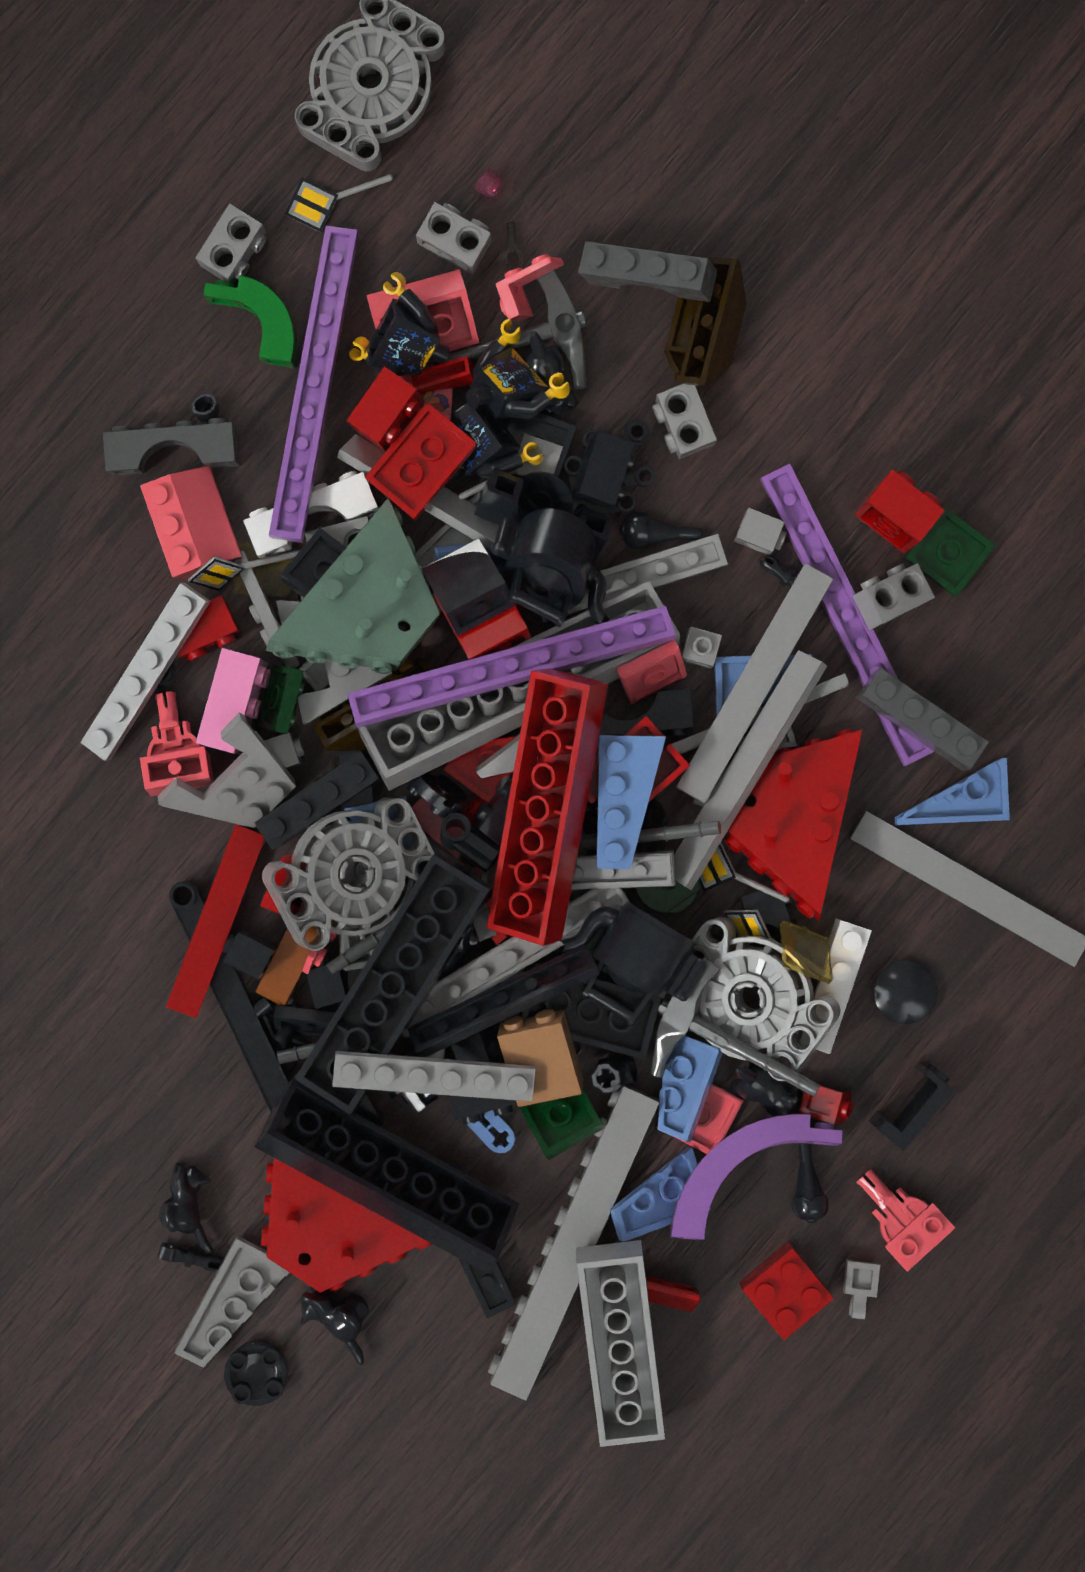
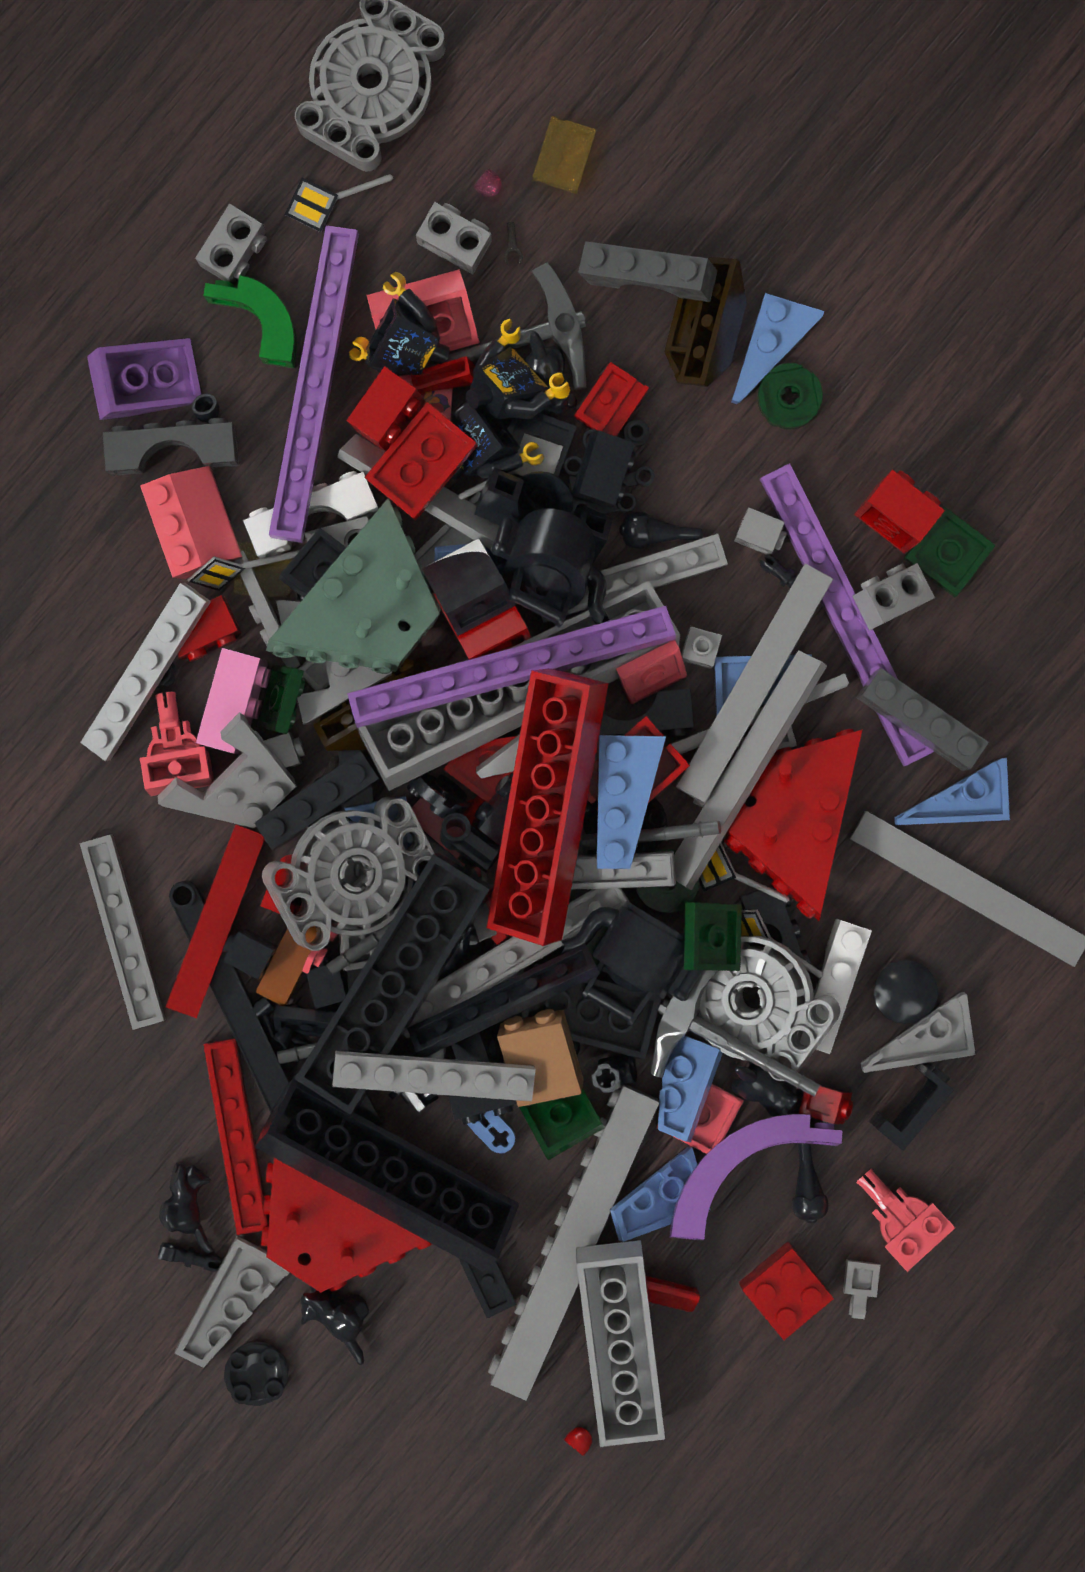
coral bracket [495,254,564,321] -> none
light grey brick [652,384,717,459] -> none
clear yellow piece [780,920,833,984] -> none
none -> light grey plate [79,834,166,1030]
none -> medium lavender slope [87,338,201,420]
none -> red tile [203,1038,269,1235]
none -> clear yellow plate [533,116,596,194]
none -> red hinge [564,1427,592,1456]
none -> red plate [574,362,649,437]
none -> dark green plate [684,903,742,971]
none -> medium blue wing [731,293,824,404]
none -> dark green plate [757,363,823,429]
none -> light grey wing [861,992,976,1073]

